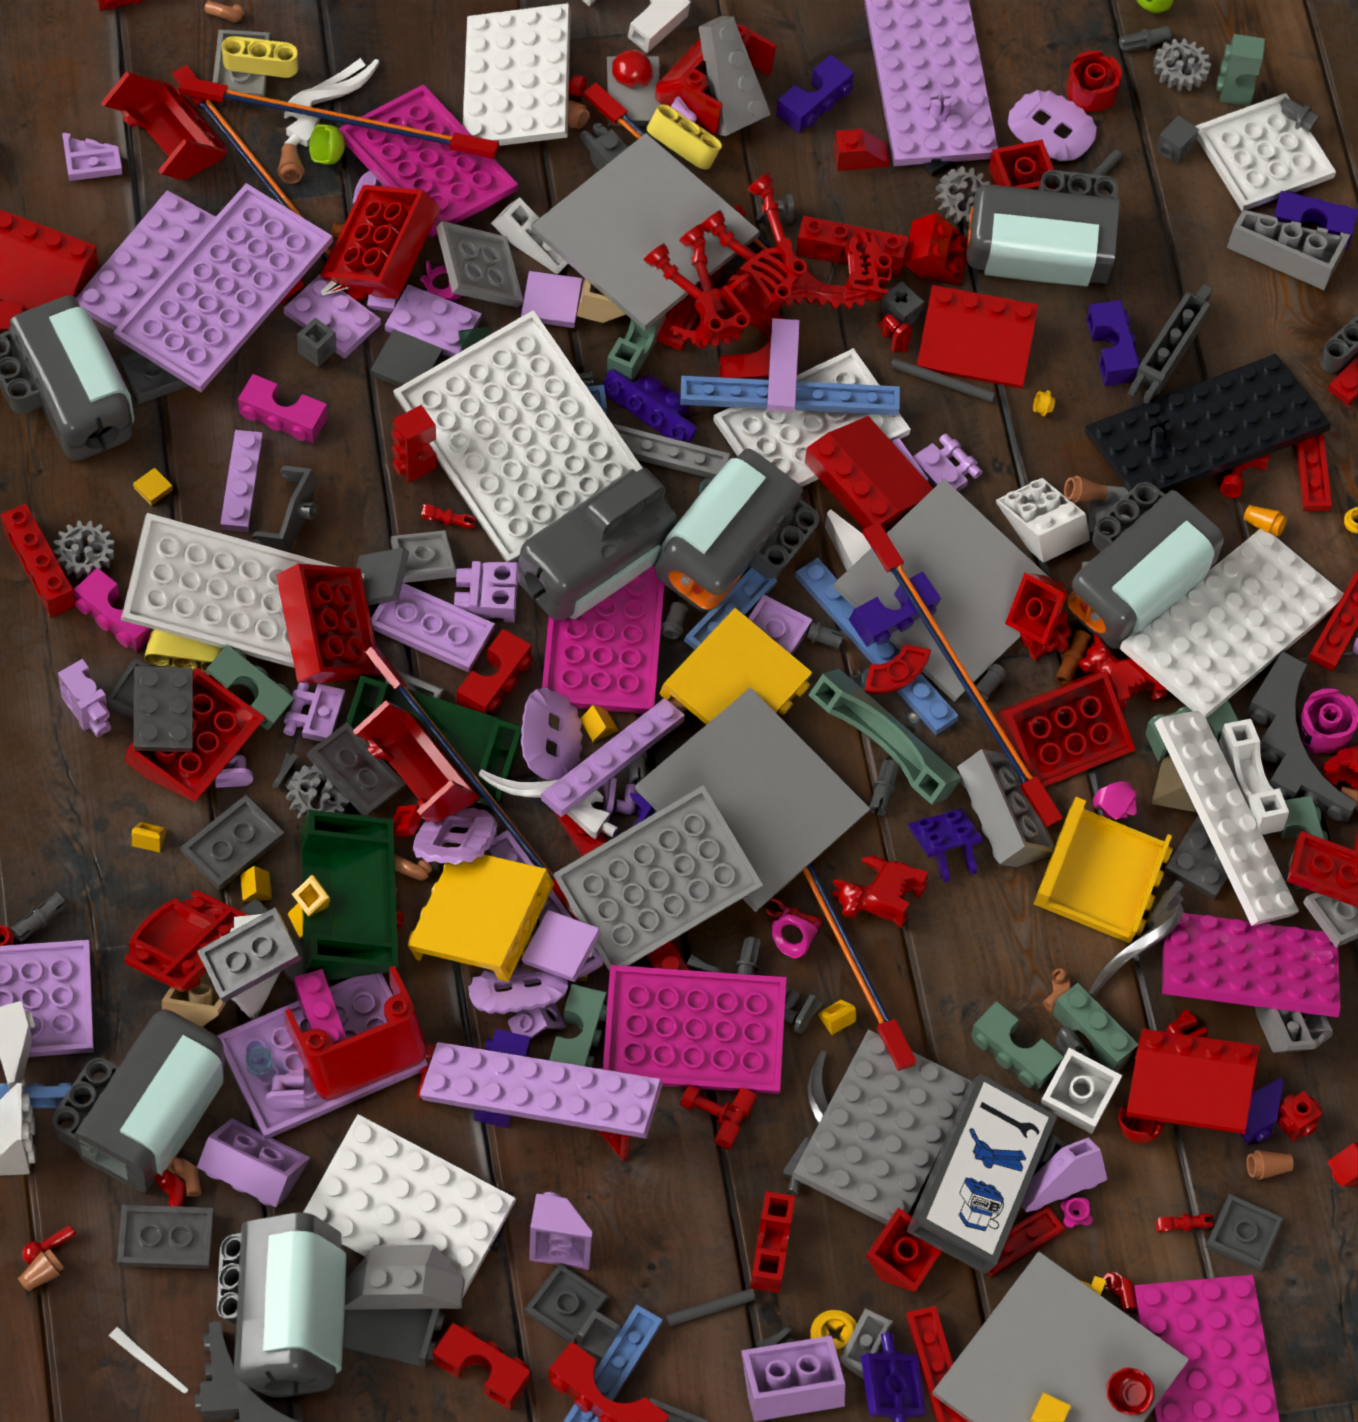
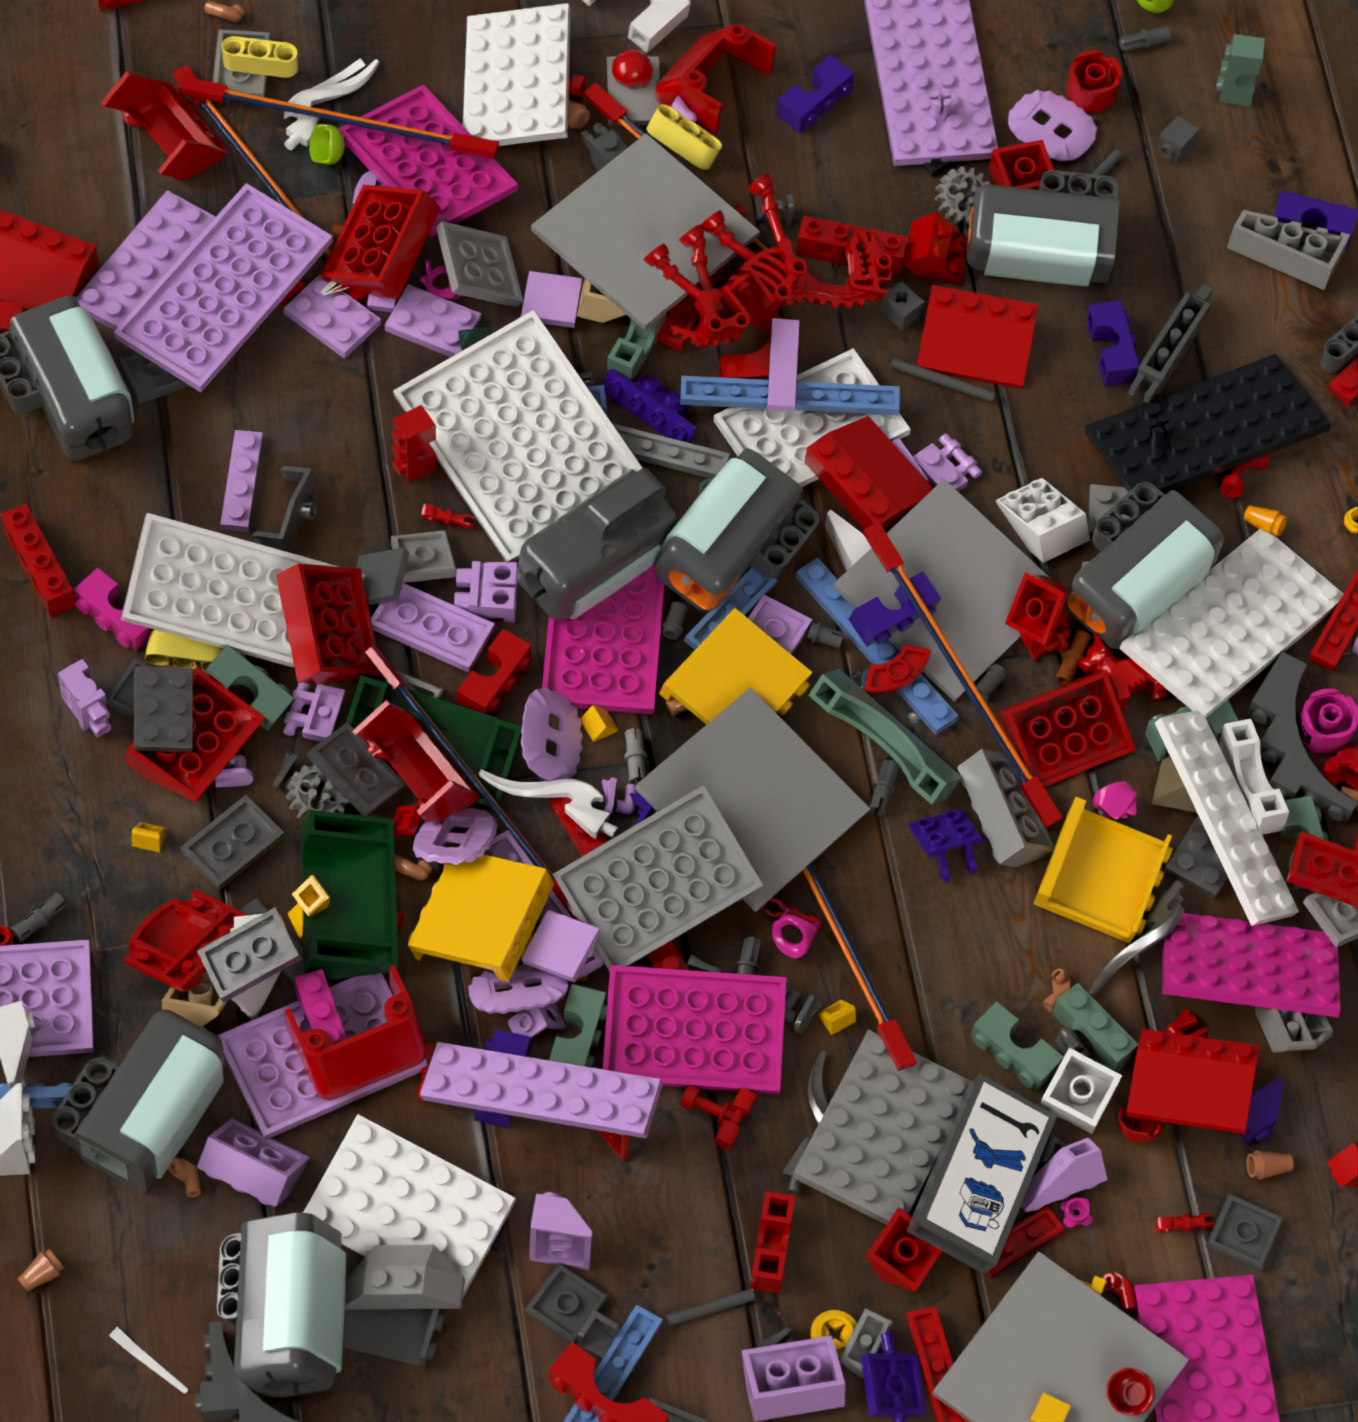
red bar [22,1224,77,1265] -> none
light grey gear [53,521,115,579] -> none
lavender wing [62,133,122,181] -> none
flat silver plate [117,1205,214,1269] -> none
yellow tile [133,468,173,506] -> none
red arm [155,1170,185,1207] -> none
dark pink arch [238,374,328,444] -> none
yellow slope [240,866,272,903] -> none
clear light blue bush [246,1046,273,1077] -> none
lavender piece [265,1068,305,1109] -> none
nougat cone [278,144,304,184] -> none
dark grey brick [297,318,336,367] -> none
dark grey tile [370,329,443,387] -> none
red arch [433,1323,531,1410] -> none
white slope [491,198,568,274] -> none
lavender plate [541,698,685,817] -> none
light grey wedge [699,16,771,136] -> none
red animal [832,855,929,928] -> none
red slope [833,129,889,171] -> none
red piece [877,314,912,353] -> none
yellow plate [1033,390,1055,417] -> none
nougat cone [1064,476,1107,503] -> none
light grey gear [1153,38,1211,91] -> none
white plate [1195,93,1336,211] -> none
red brick [1277,1091,1322,1142] -> none
flat silver piece [1281,97,1320,132] -> none
red plate [1295,433,1332,511] -> none

